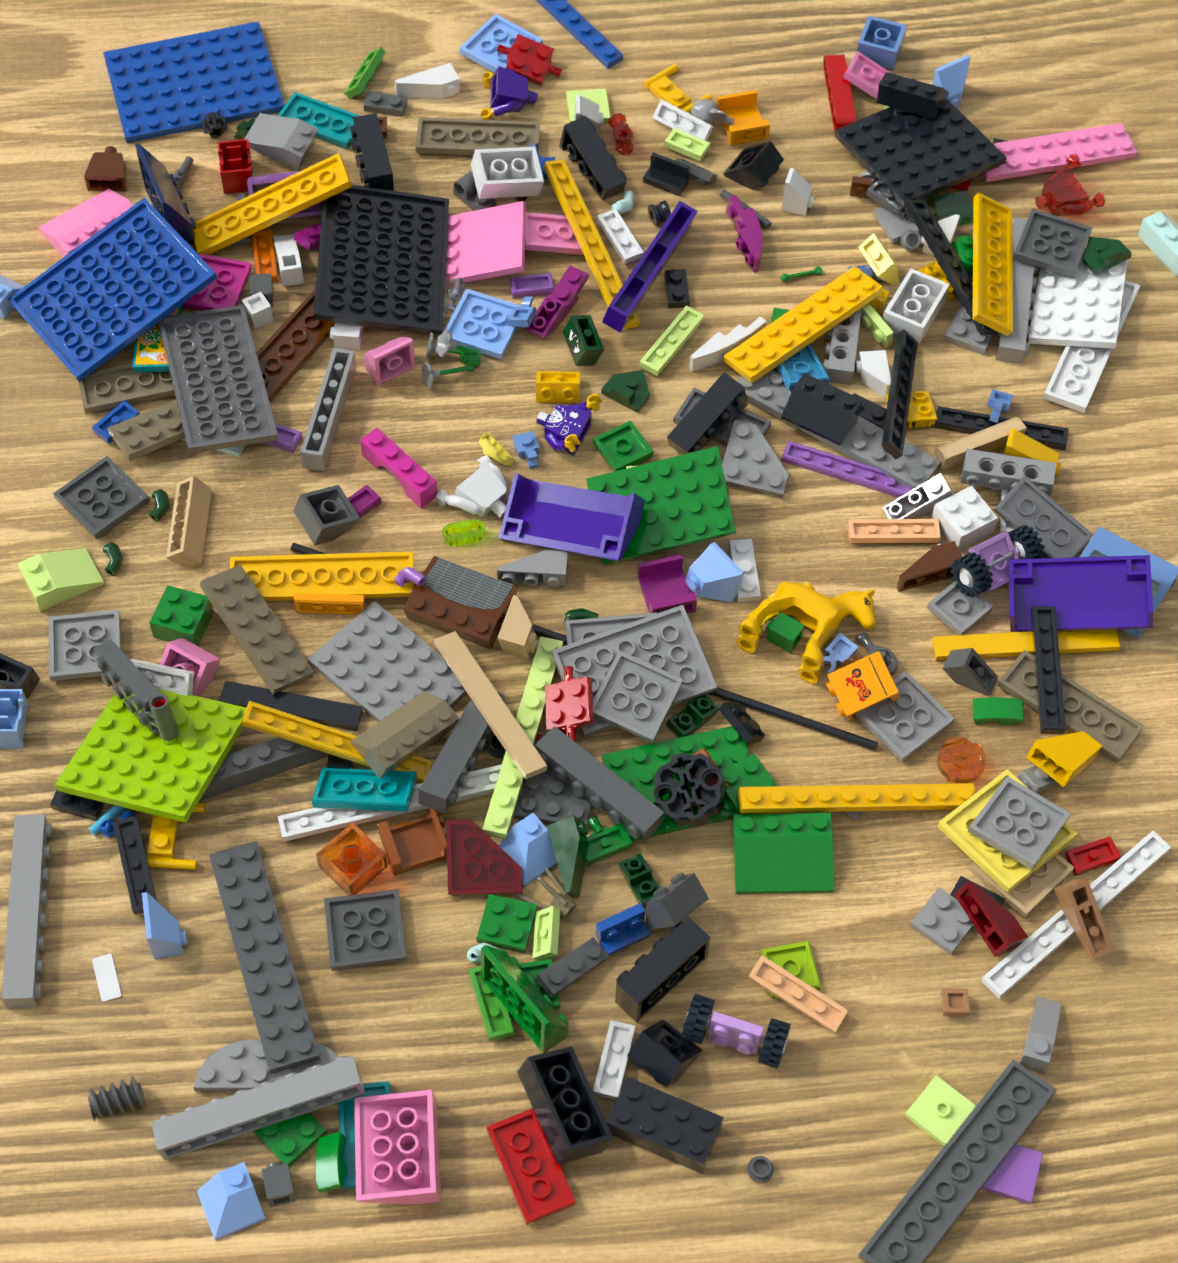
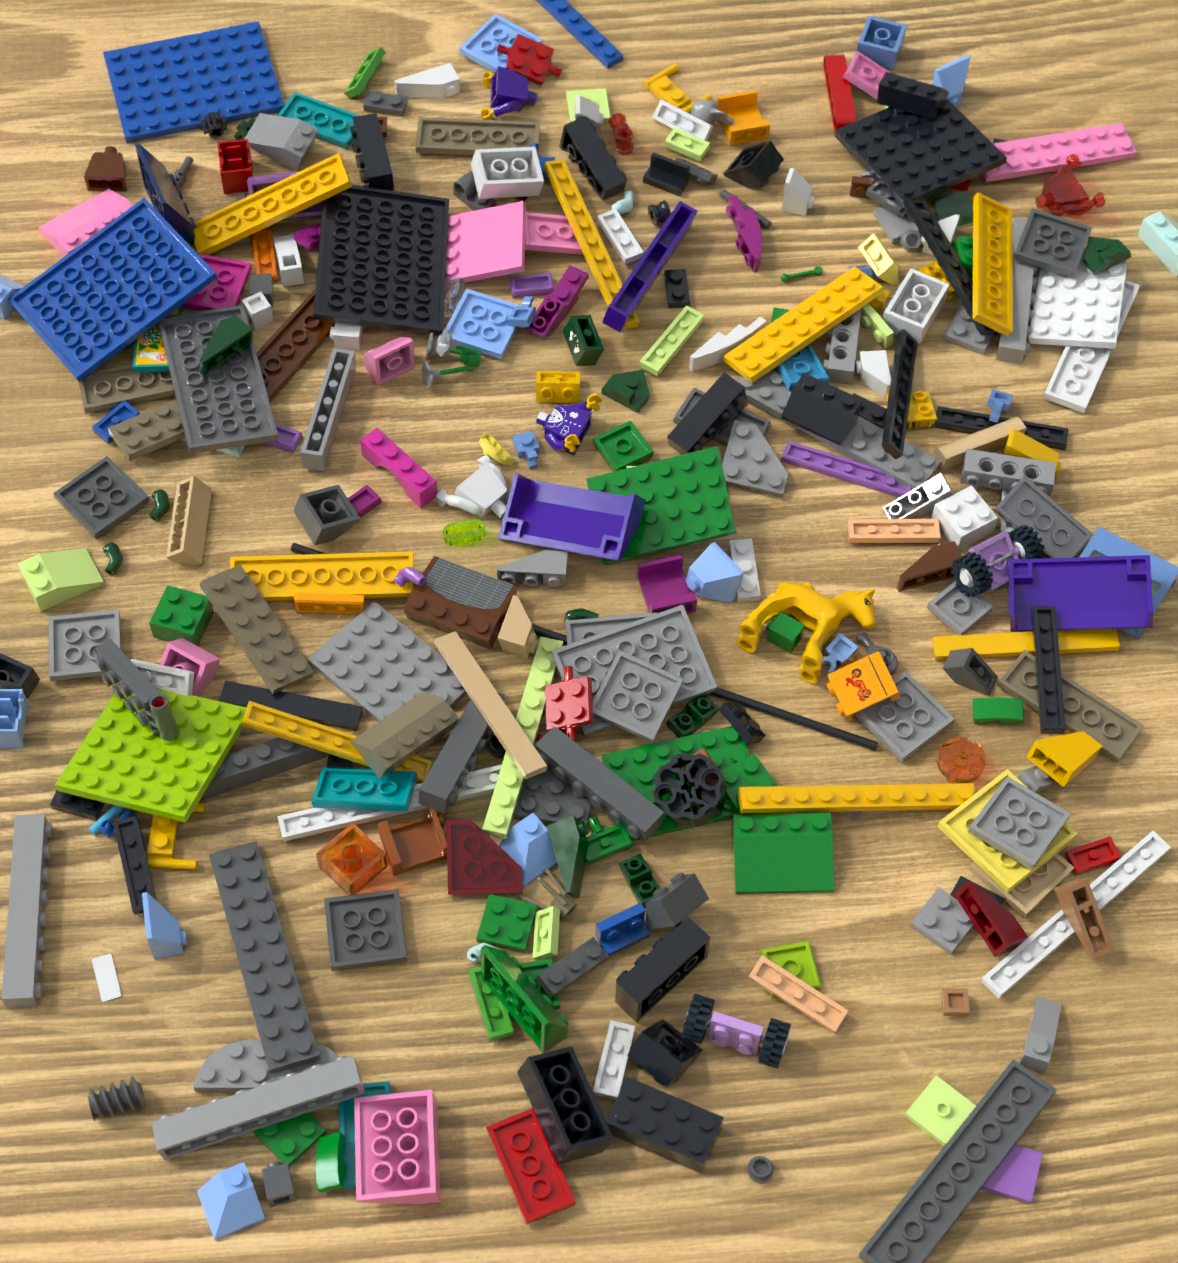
none -> dark green slope [200,314,252,376]

